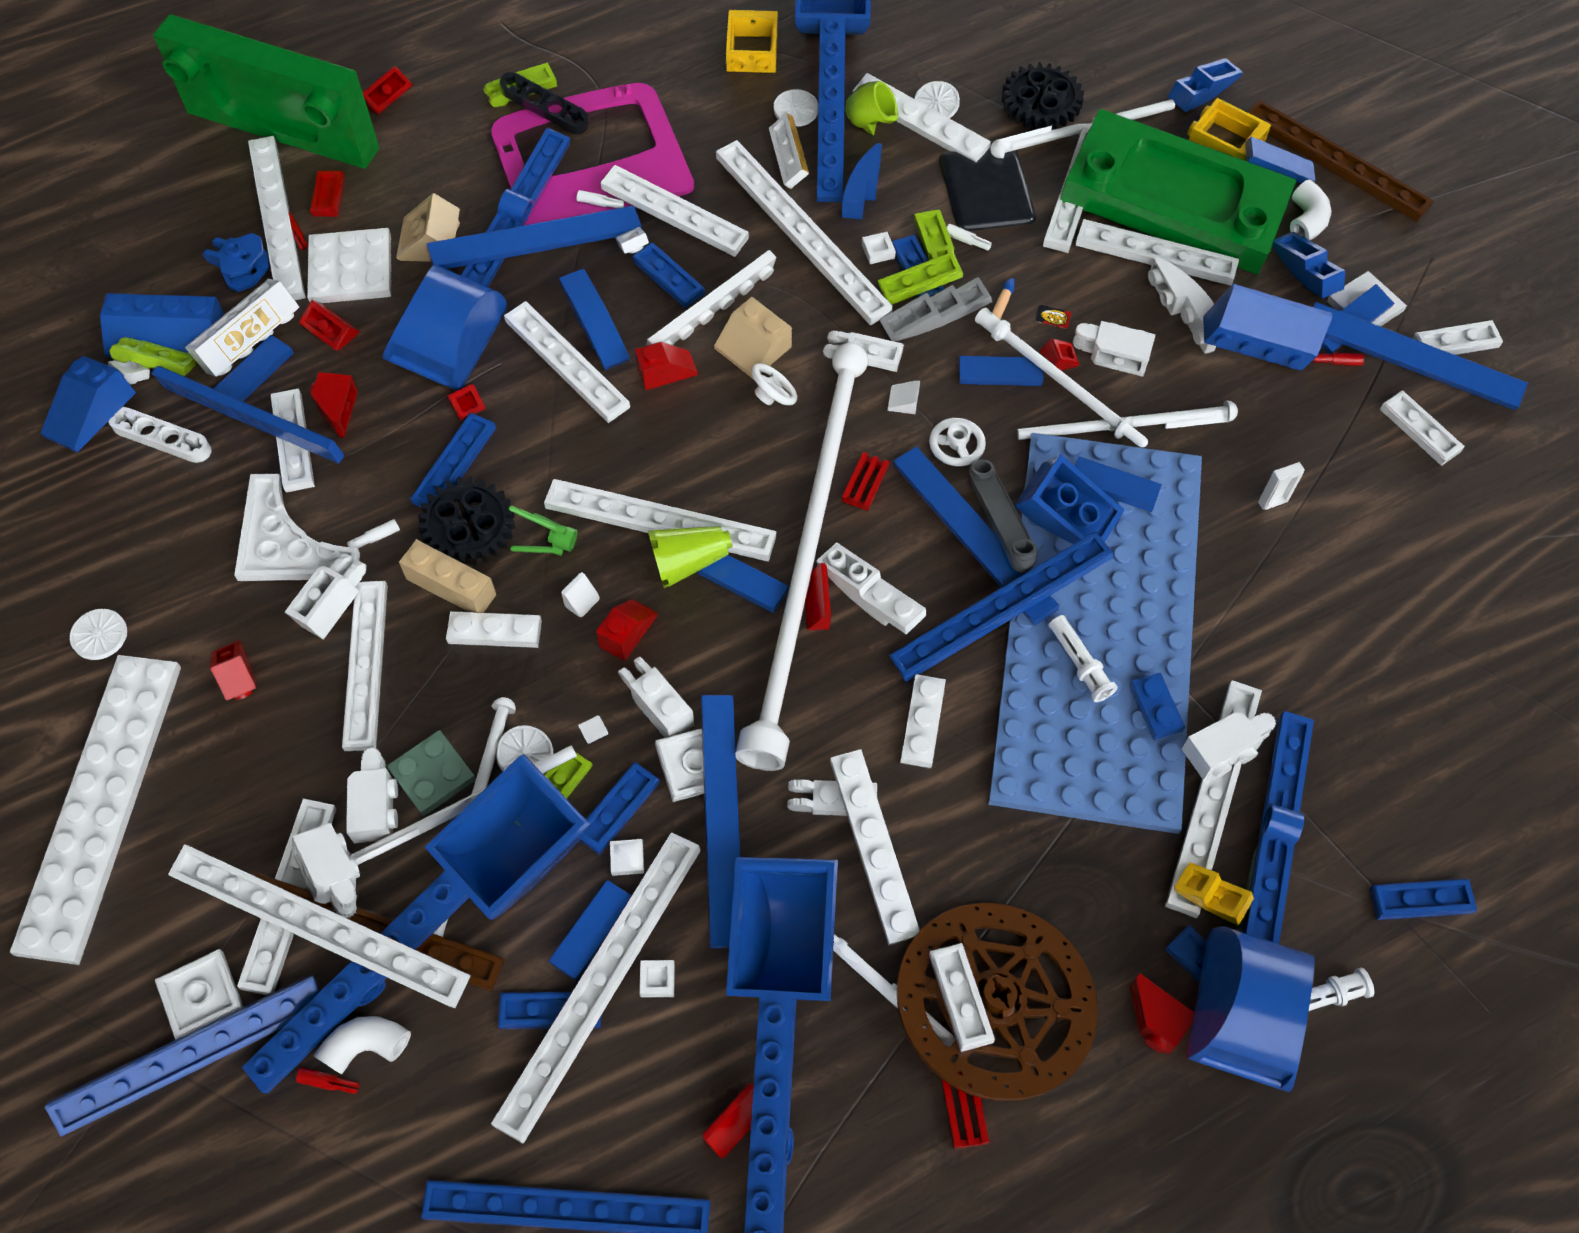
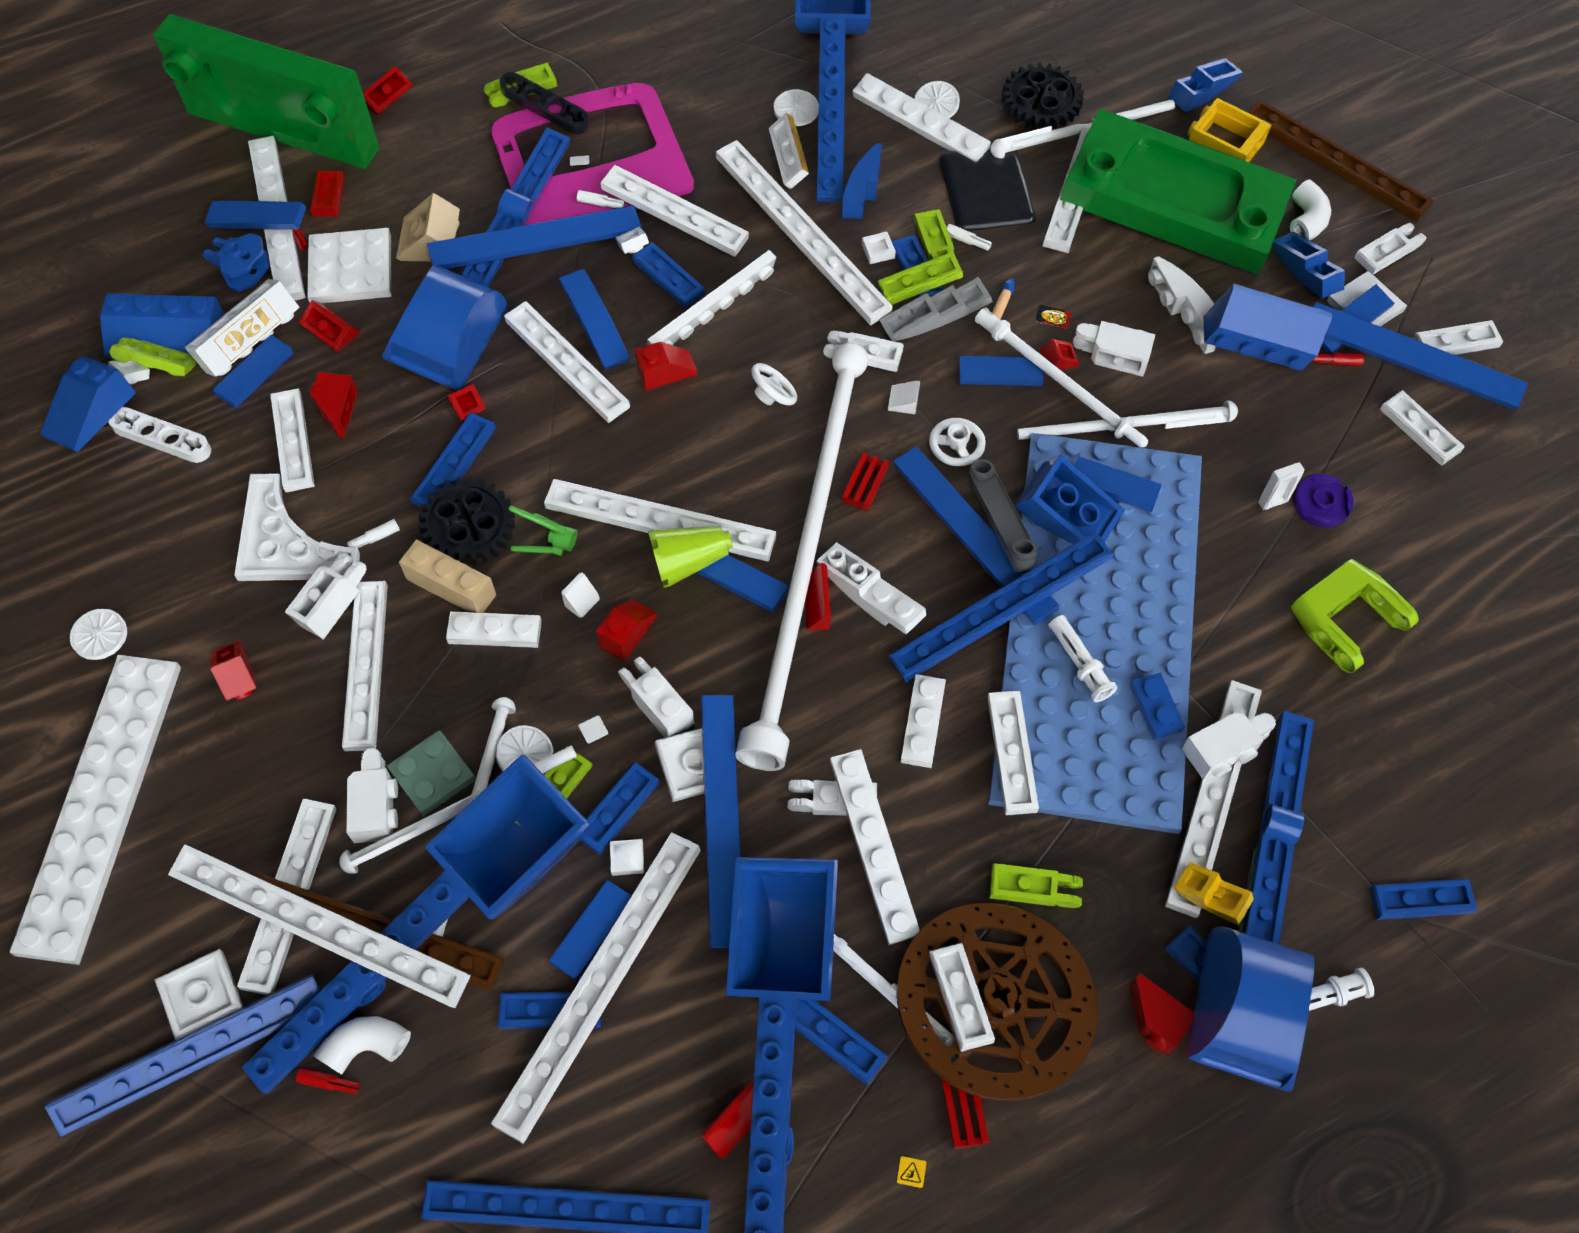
blue tile [151,366,344,464] -> none
white hinge [292,823,360,918] -> none
white plate [640,960,675,997] -> none
tan slope [714,297,792,379] -> none
yellow window [726,10,778,73] -> none
lime piece [845,81,899,136] -> none
white plate [1076,219,1239,286] -> none
tile [1245,136,1316,184] -> none
none -> blue tile [204,201,307,230]
none -> white sticker [570,155,589,166]
none -> blue tile [795,1000,888,1086]
none -> yellow sticker [897,1156,927,1188]
none -> white plate [988,691,1039,815]
none -> lime hinge [989,863,1083,908]
none -> lime connector [1290,559,1419,673]
none -> dark purple tile [1293,474,1354,528]
none -> white hinge [1354,223,1426,275]

